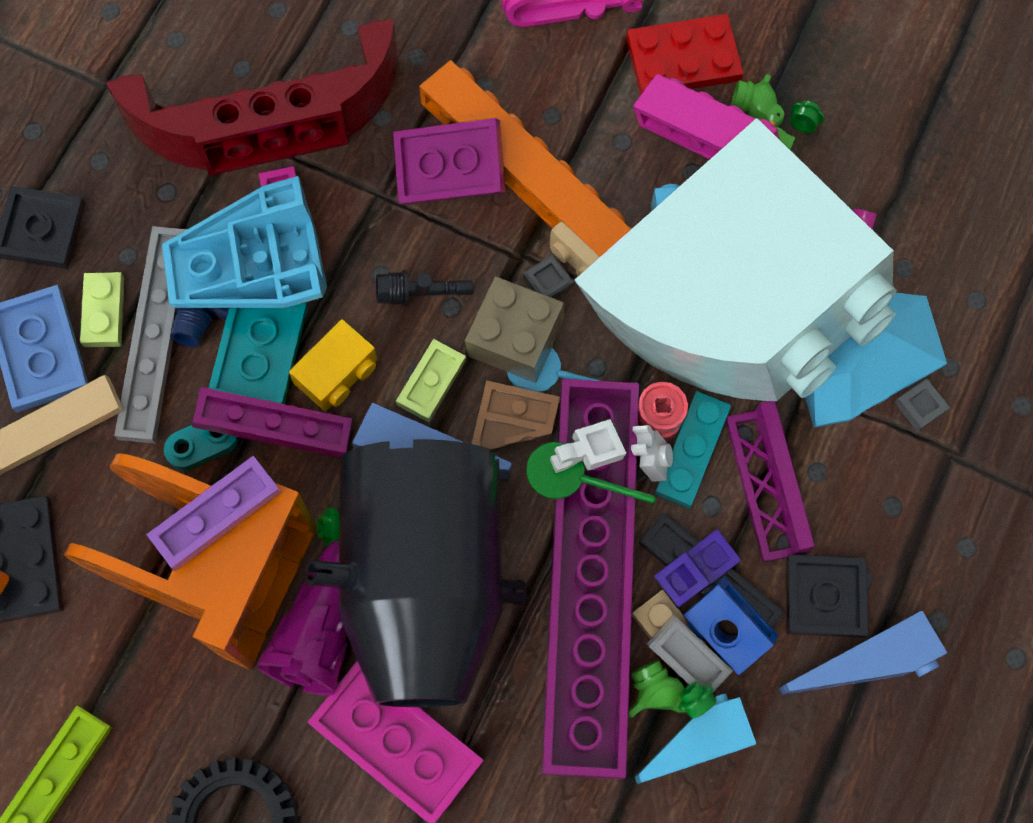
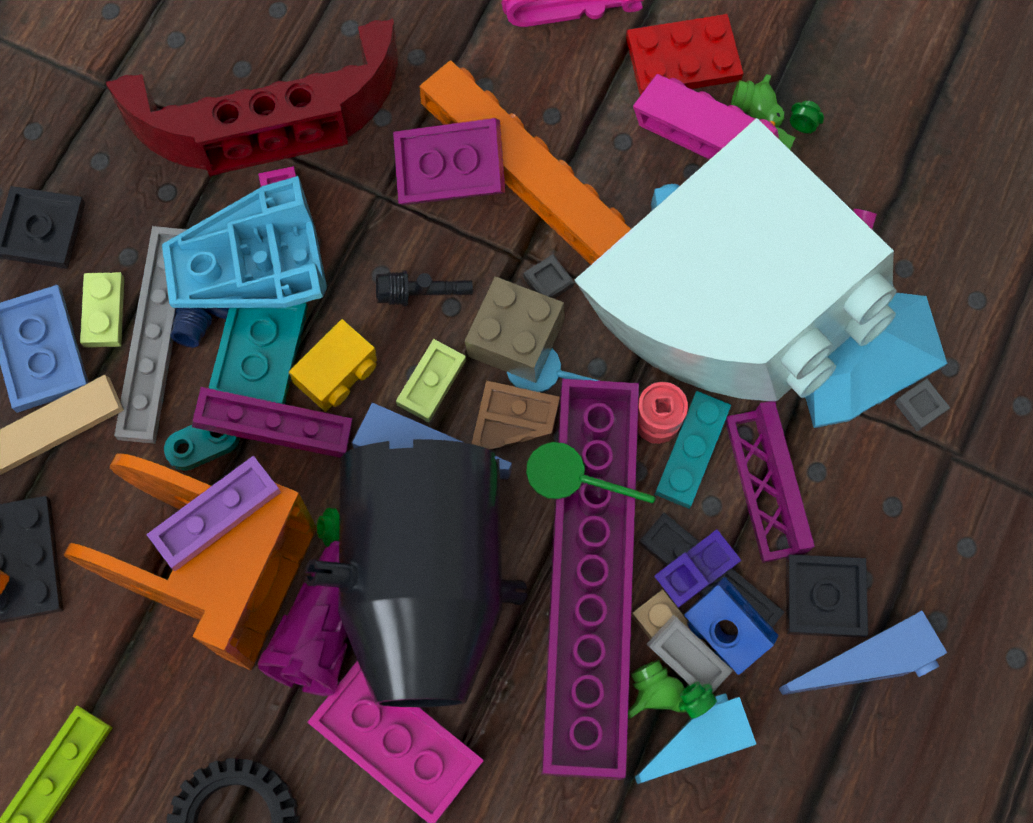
tan plate [550,221,600,276] -> none
white plate [550,419,626,473] -> none
white plate [631,425,673,482] -> none

